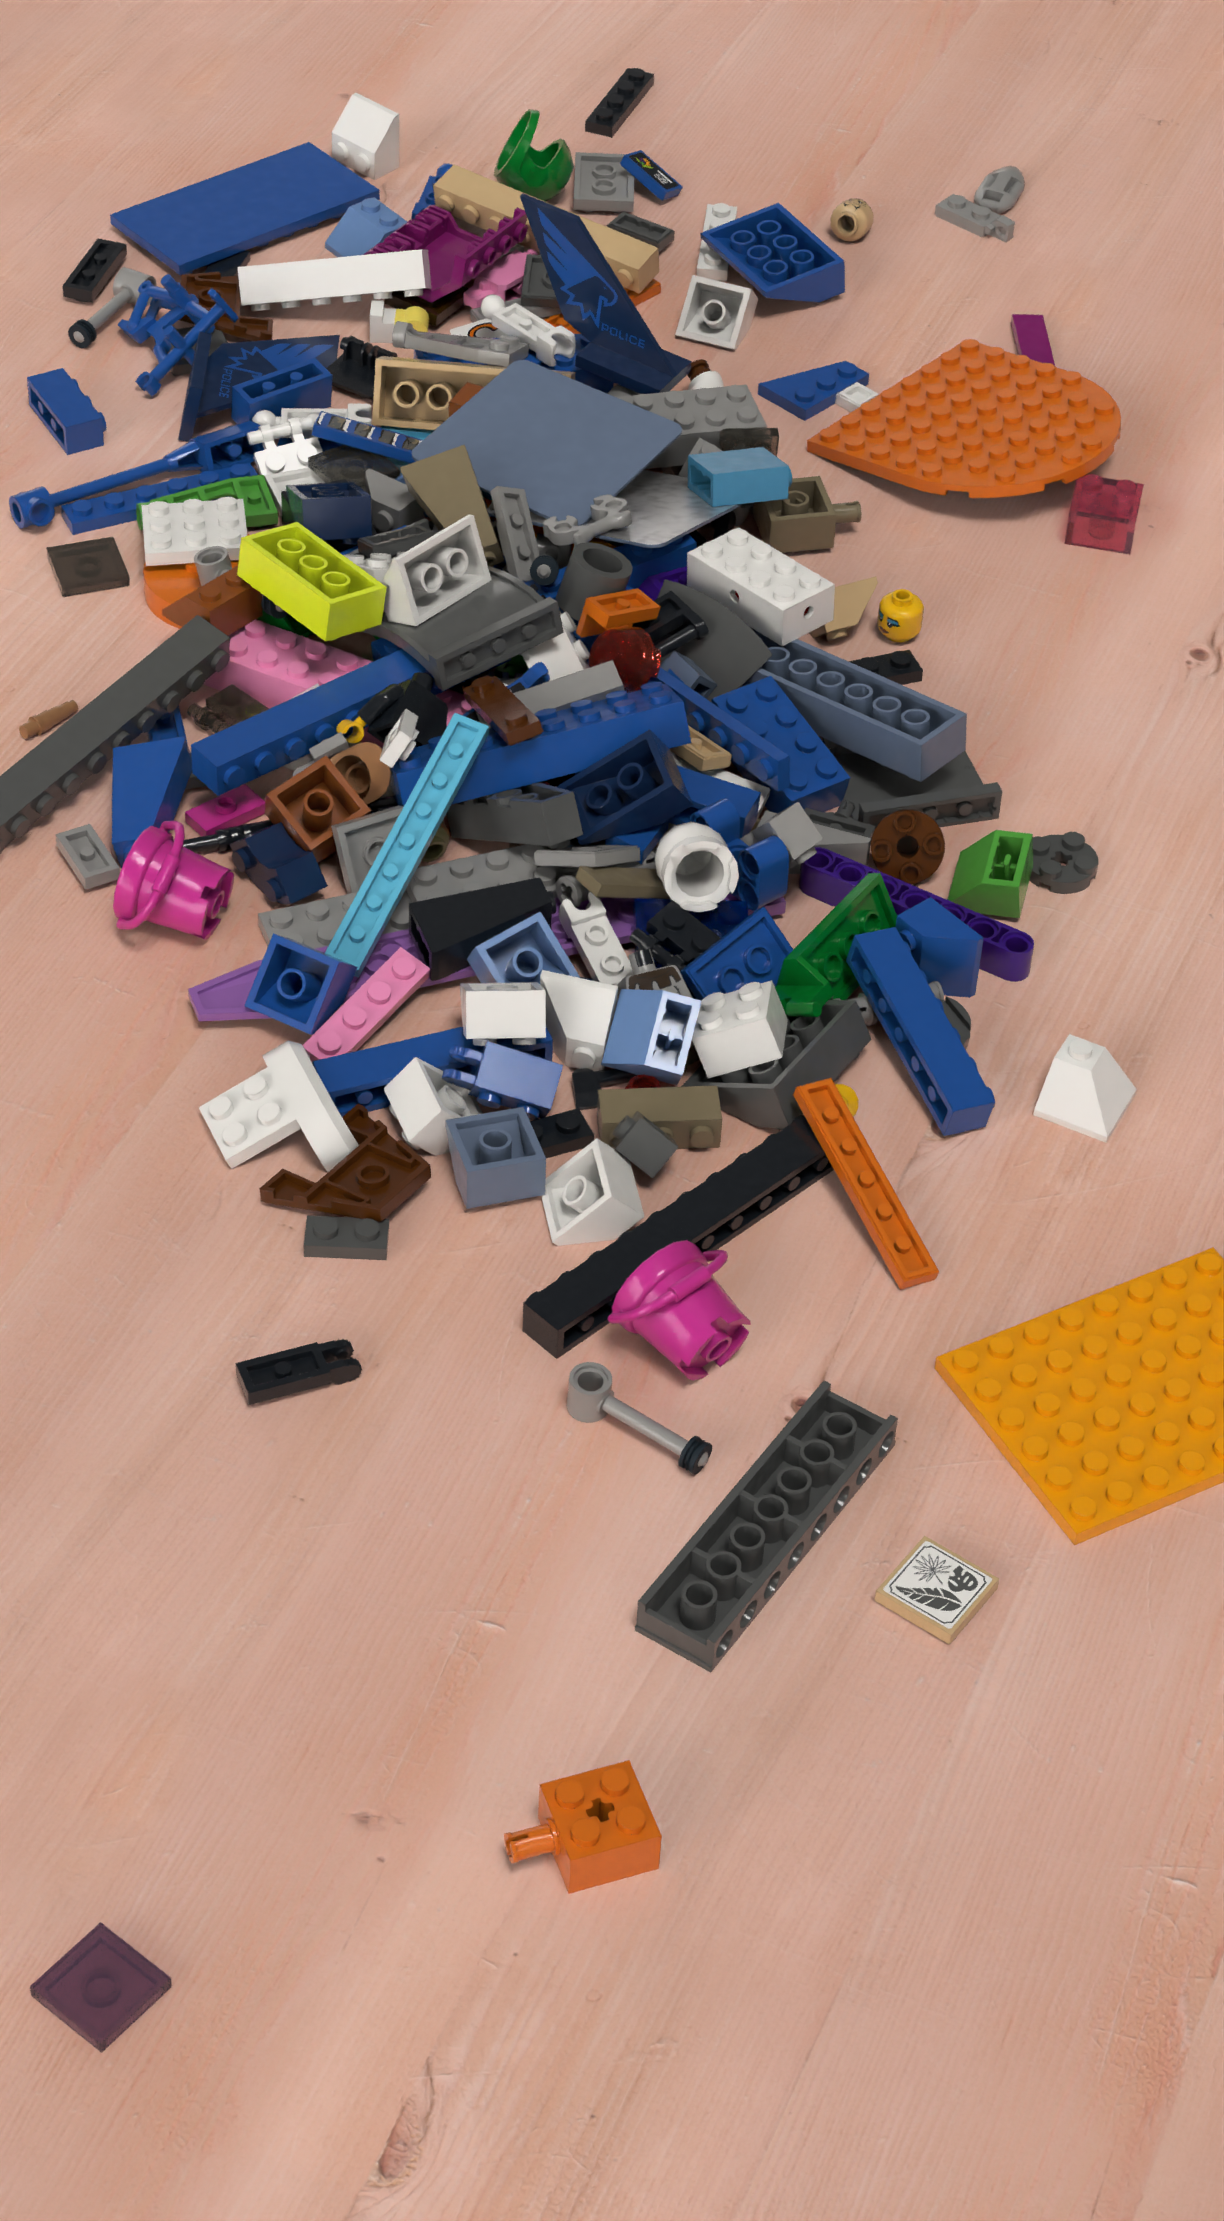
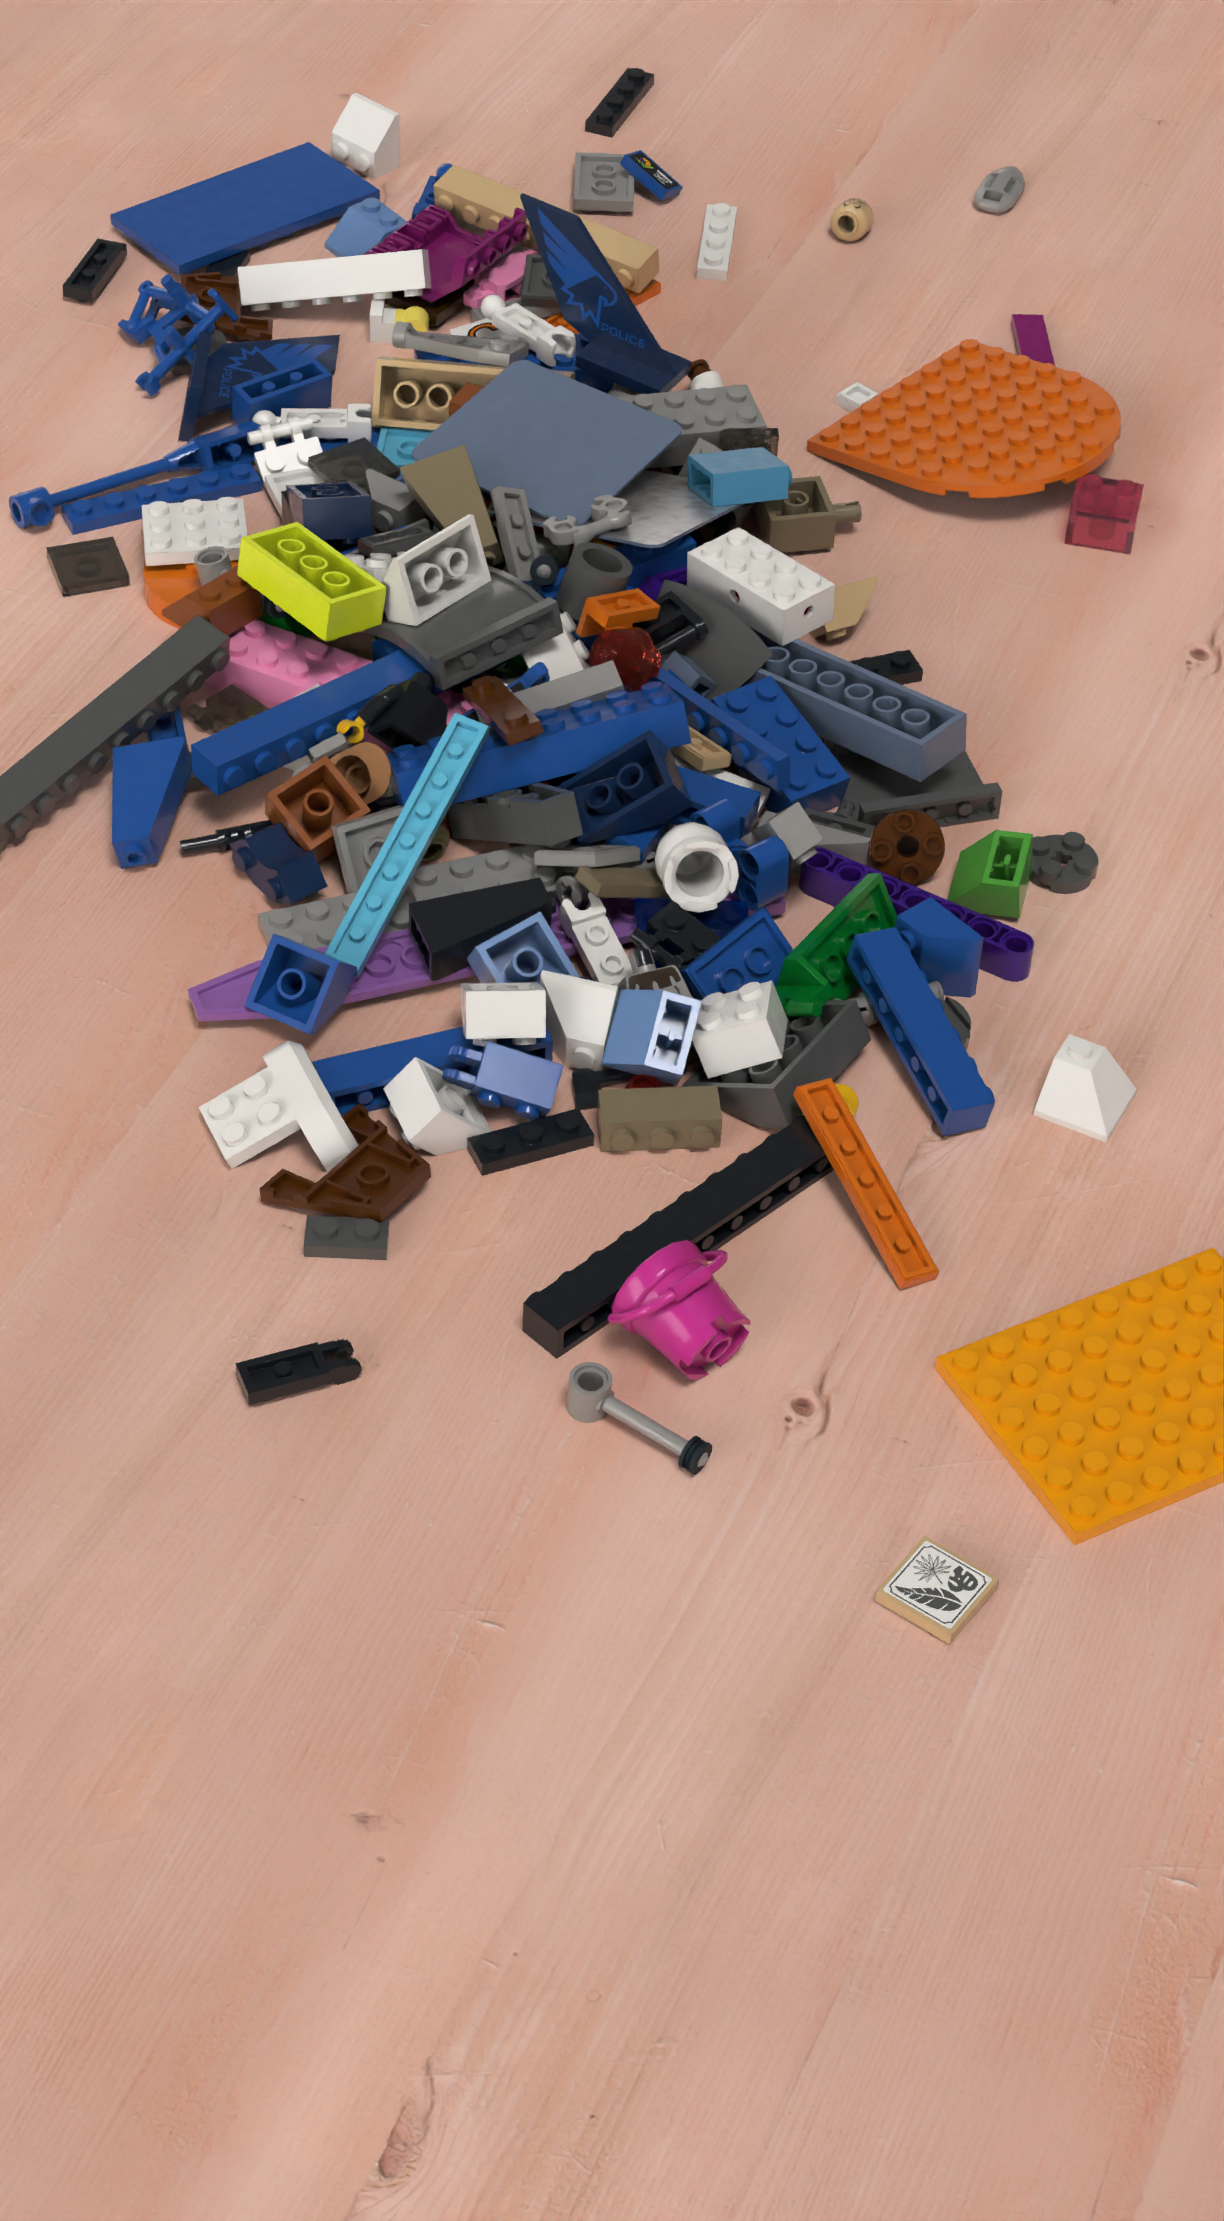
medium nougat animal [19,700,78,739] -> none
blue brick [27,368,107,455] -> none
clear purple tile [30,1922,172,2053] -> none
light grey plate [55,824,120,890] -> none
light grey piece [68,267,157,348] -> none
dark pink piece [113,820,234,940] -> none
bright green plate [136,475,278,530] -> none
dark pink plate [185,784,265,836] -> none
bright pink plate [303,947,431,1062] -> none
blue tile [312,411,423,464] -> none
black hinge [326,336,397,400] -> none
white plate [379,709,419,768] -> none
sand blue slope [445,1107,546,1209] -> none
green piece [494,109,574,202] -> none
orange brick [504,1760,662,1894] -> none
white slope [541,1138,645,1246] -> none
dark grey plate [607,212,675,252] -> none
dark grey brick [612,1111,678,1178] -> none
dark grey tile [635,1381,898,1672] -> none
white slope [675,275,758,351] -> none
blue slope [701,202,845,303] -> none
blue wing [758,361,869,421] -> none
yellow head [877,589,924,642] -> none
light grey hinge [935,194,1015,242] -> none

